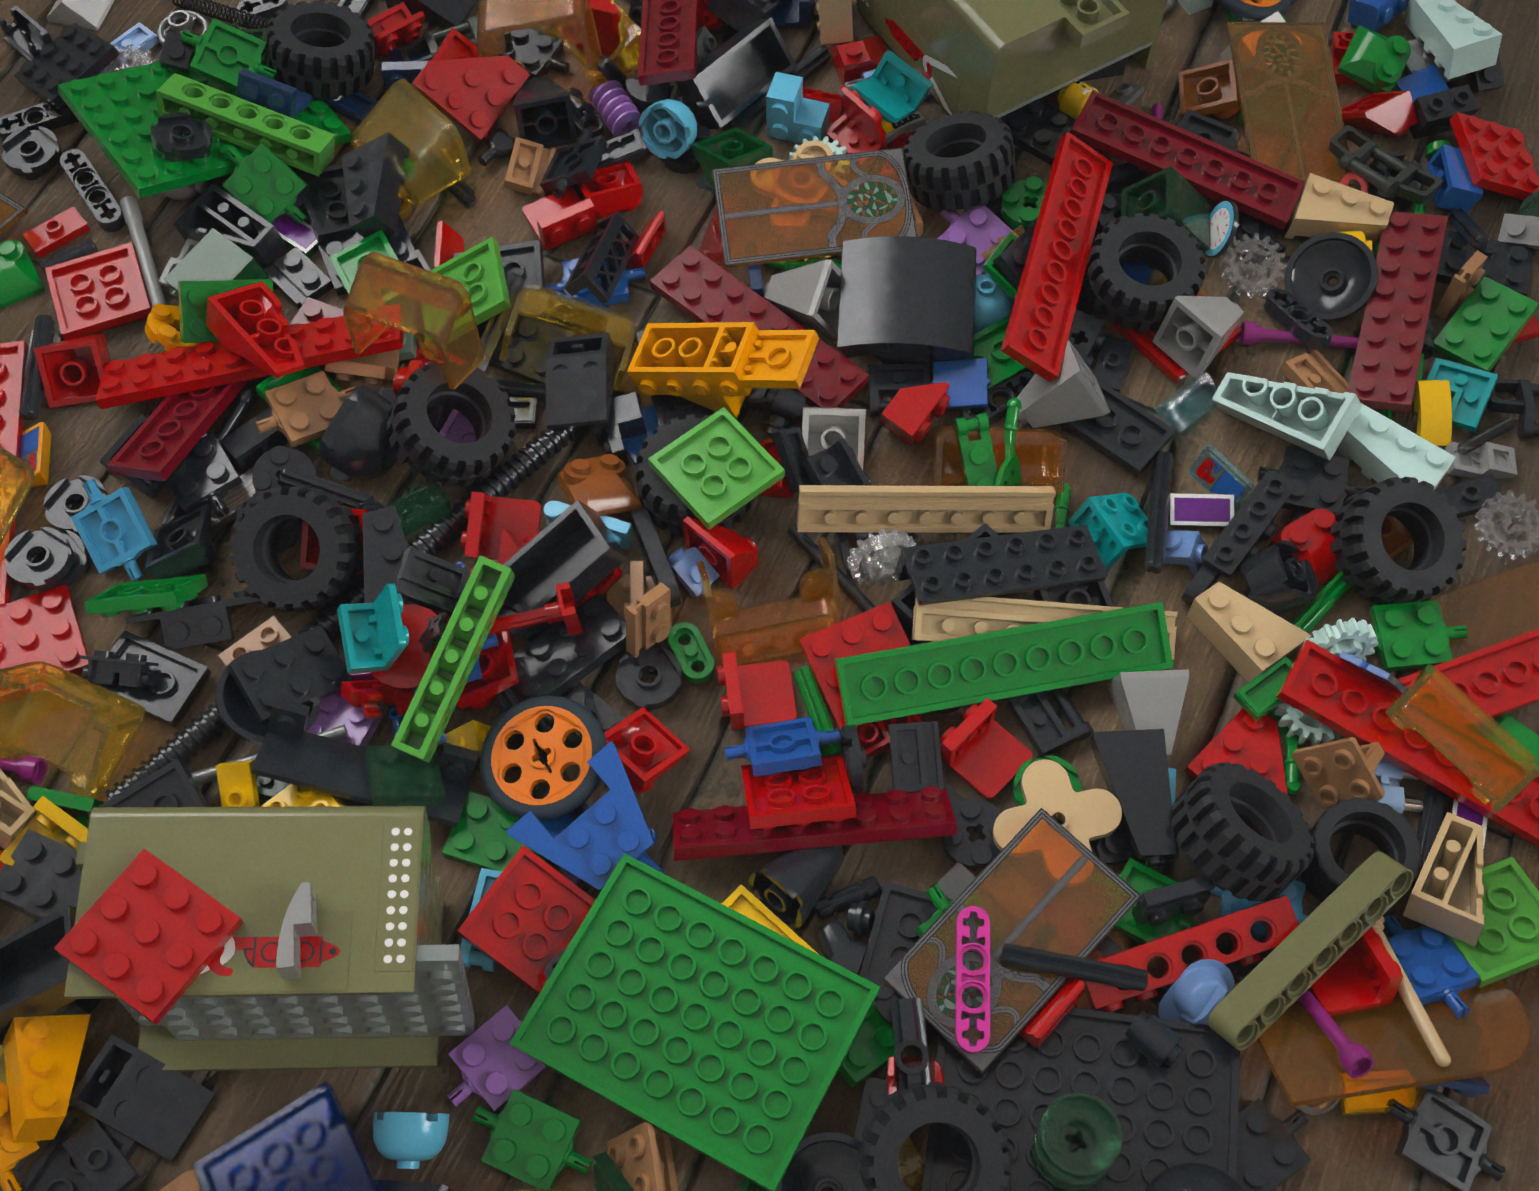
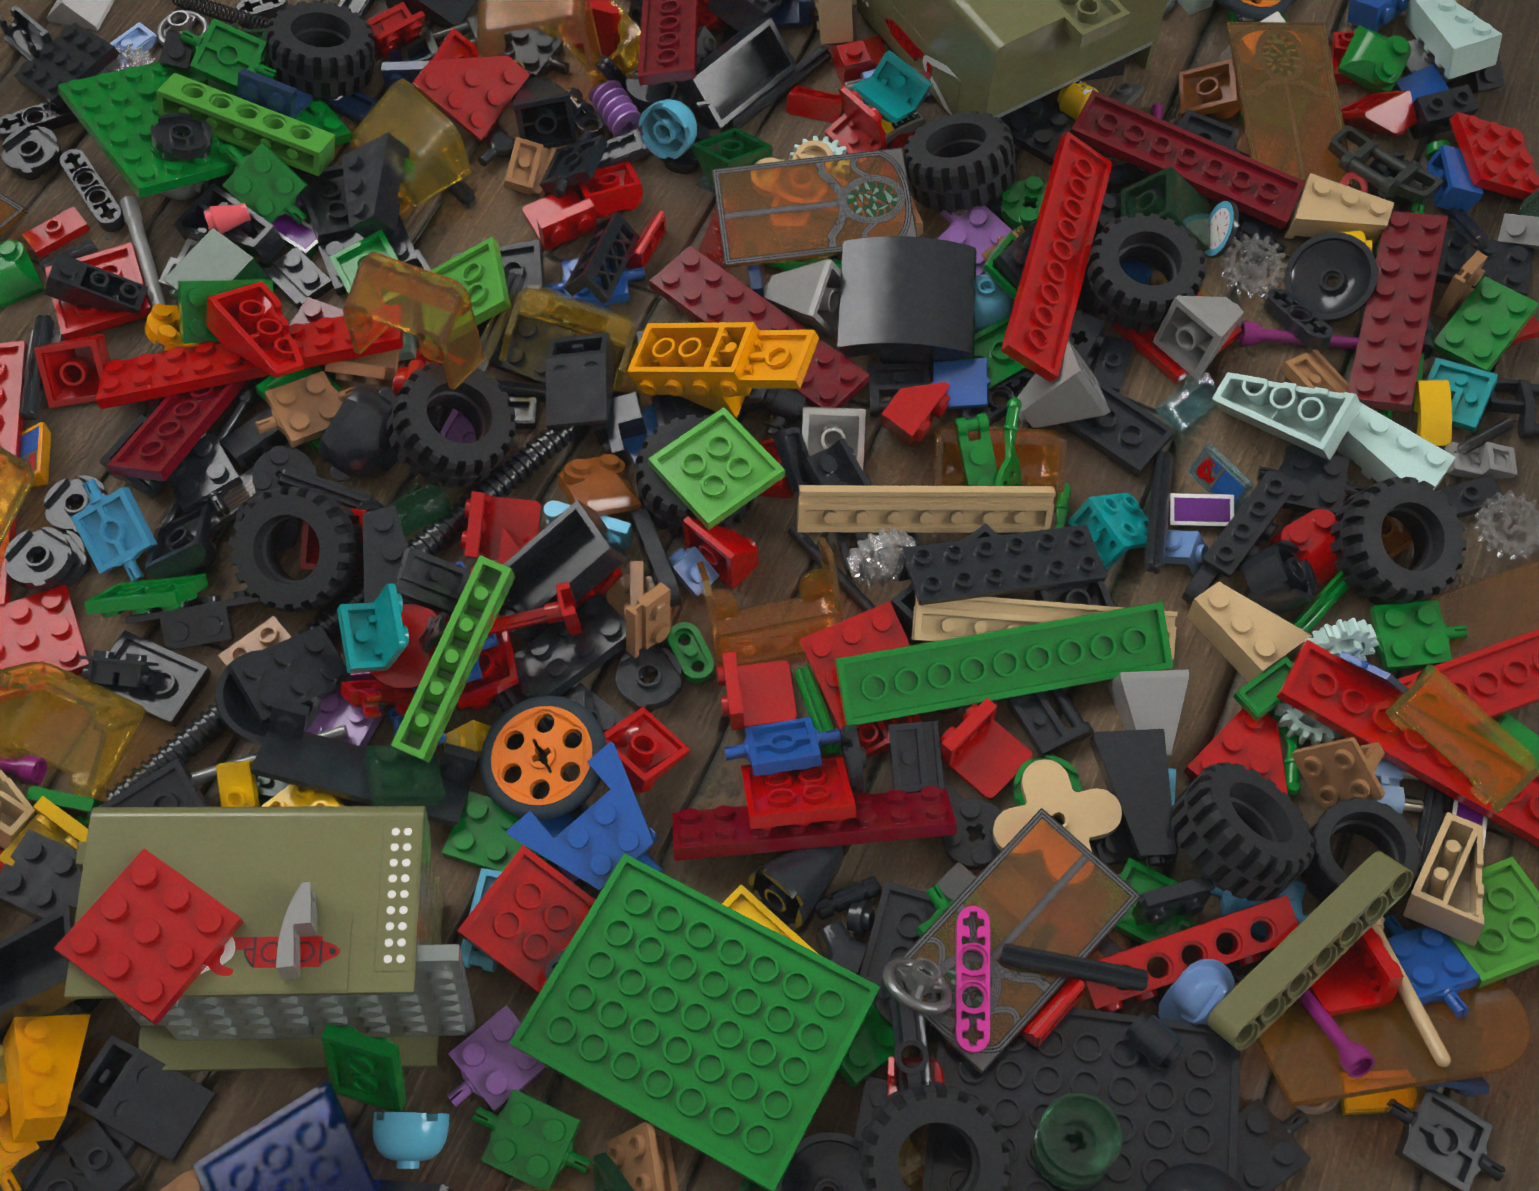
red slope [434,221,464,268] -> none
medium azure brick [766,72,830,144] -> none
none -> black slope [45,253,148,313]
none -> coral cone [203,203,251,234]
none -> green plate [321,1023,407,1112]
none -> flat silver piece [883,957,952,1014]

